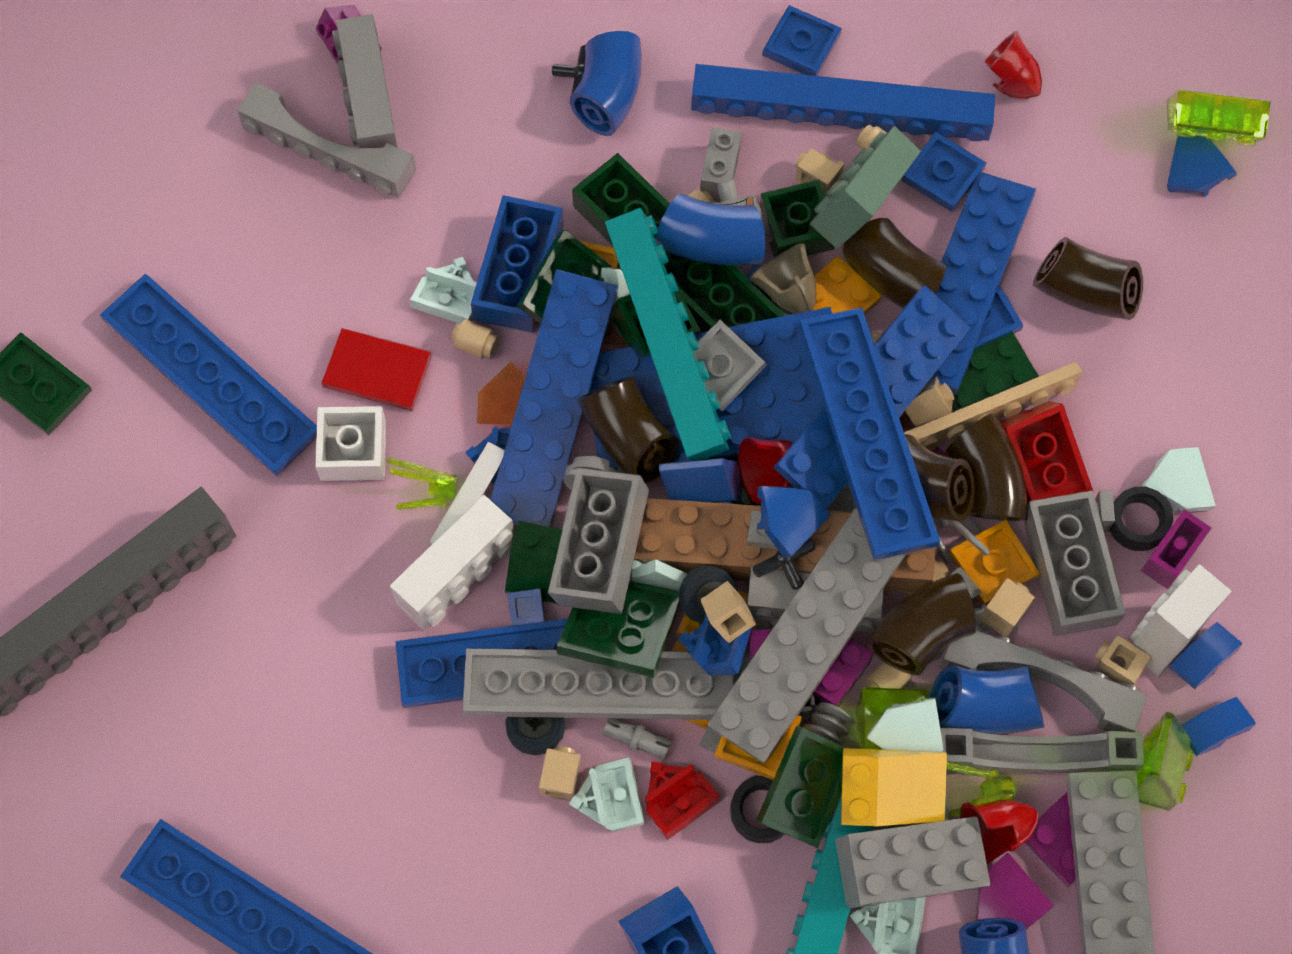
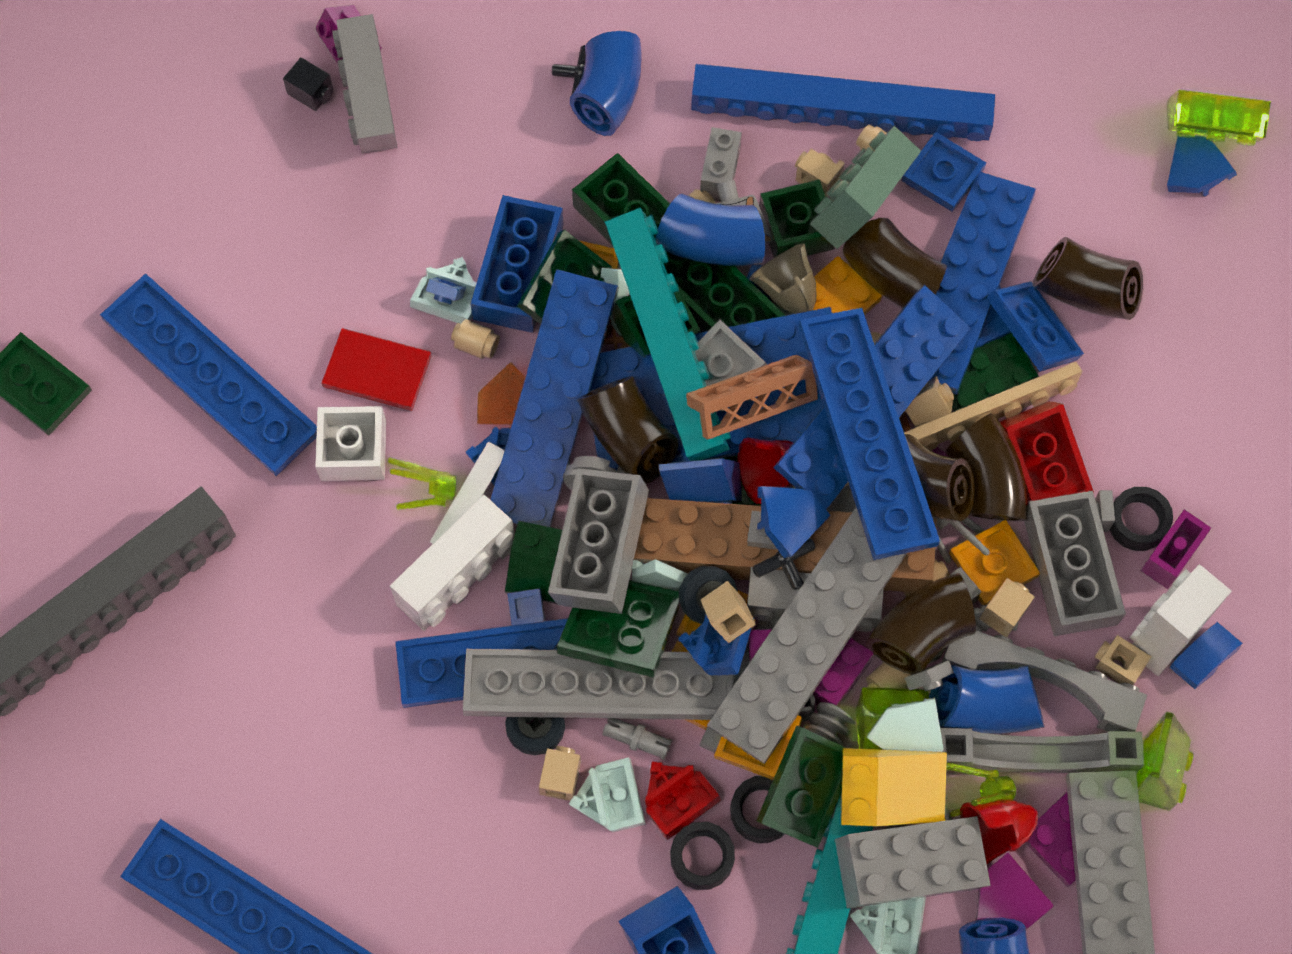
light grey arch [237,82,416,198] -> none
blue plate [762,5,842,76] -> none
red helmet [985,31,1042,99] -> none
light aqua slope [1141,447,1216,513] -> none
blue slope [1177,697,1256,757] -> none
none -> black brick [283,57,333,111]
none -> plate [426,277,466,304]
none -> black tyre [670,822,735,890]
none -> nougat fence [686,355,818,439]
none -> light grey plate [904,660,954,692]
none -> blue tile [987,281,1084,372]

